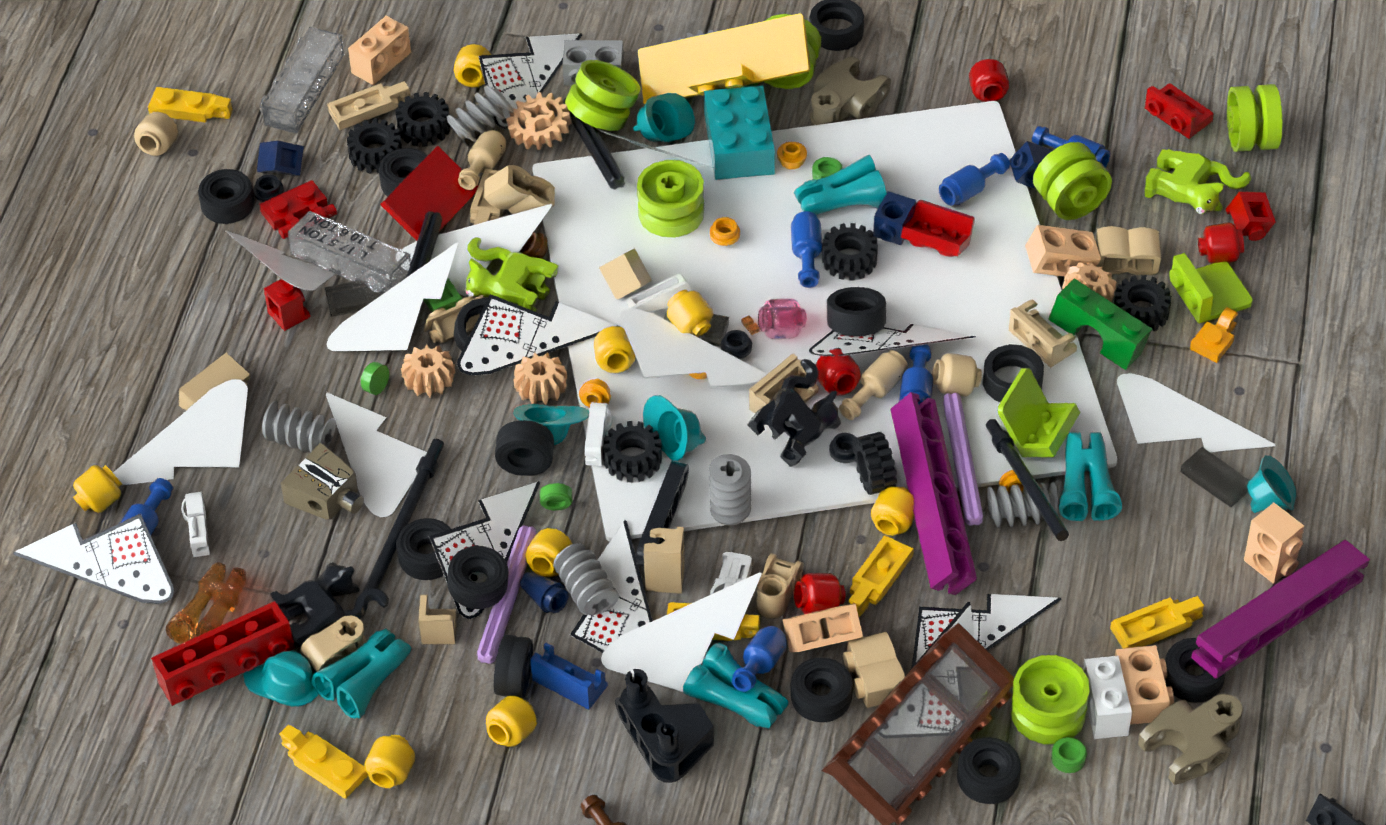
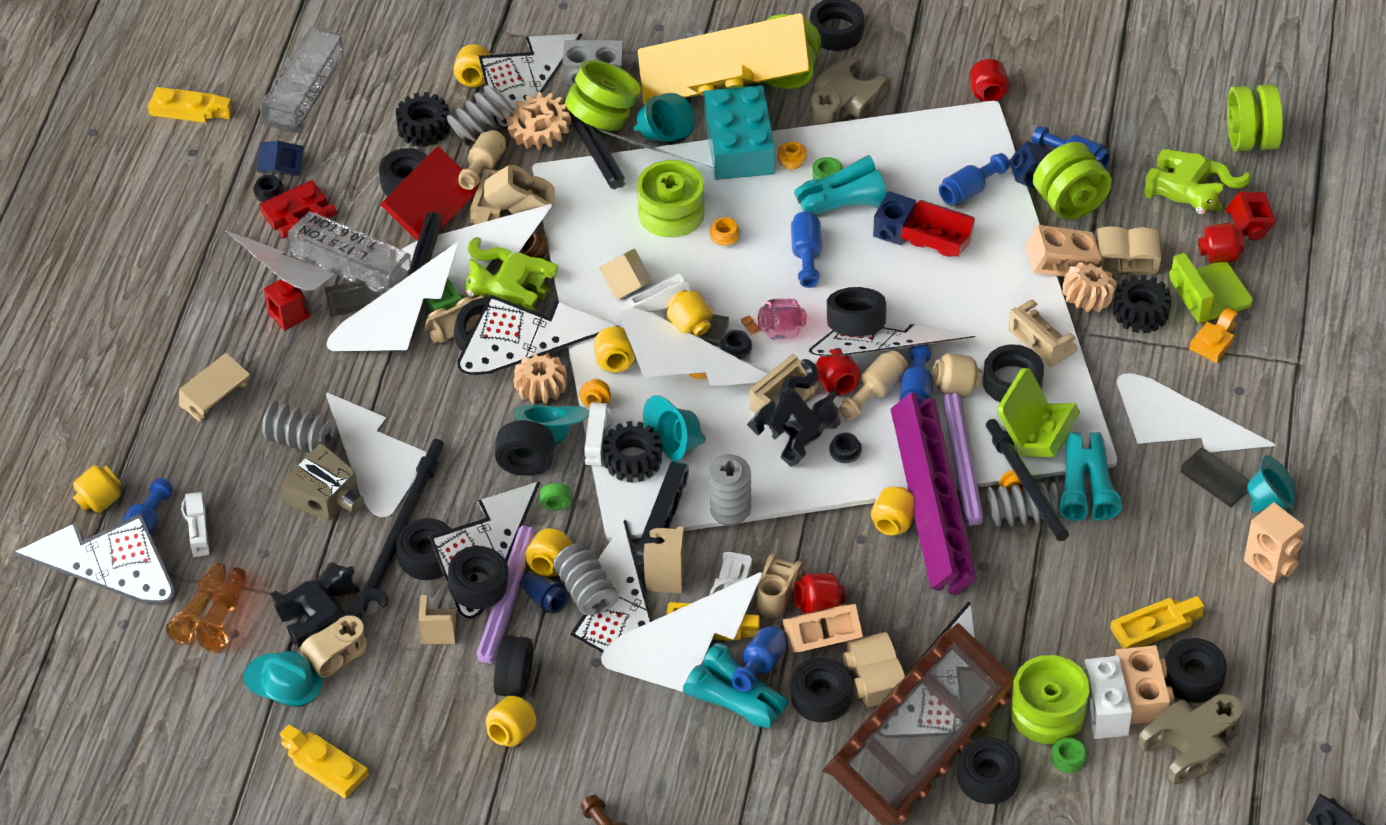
white sticker [113,380,248,485] -> none
tan head [134,112,178,156] -> none
red brick [151,601,295,706] -> none
black tyre [198,169,255,224] -> none
teal piece [311,628,412,719] -> none
tan hinge [327,81,411,130] -> none
black tyre [347,119,402,174] -> none
light nougat brick [348,16,411,85] -> none
bright green tile [361,362,389,395] -> none
yellow head [365,735,415,788] -> none
light nougat gear [401,344,455,398] -> none
blue hinge [530,643,608,710] -> none
black piece [615,669,714,783] -> none
black tyre [822,223,878,281] -> none
yellow hinge [849,535,914,617] -> none
black tyre [853,432,897,495] -> none
white sticker [912,594,1061,667] -> none
green arch [1048,278,1152,370] -> none
red bracket [1145,83,1214,139] -> none
magenta piece [1191,539,1370,679] -> none

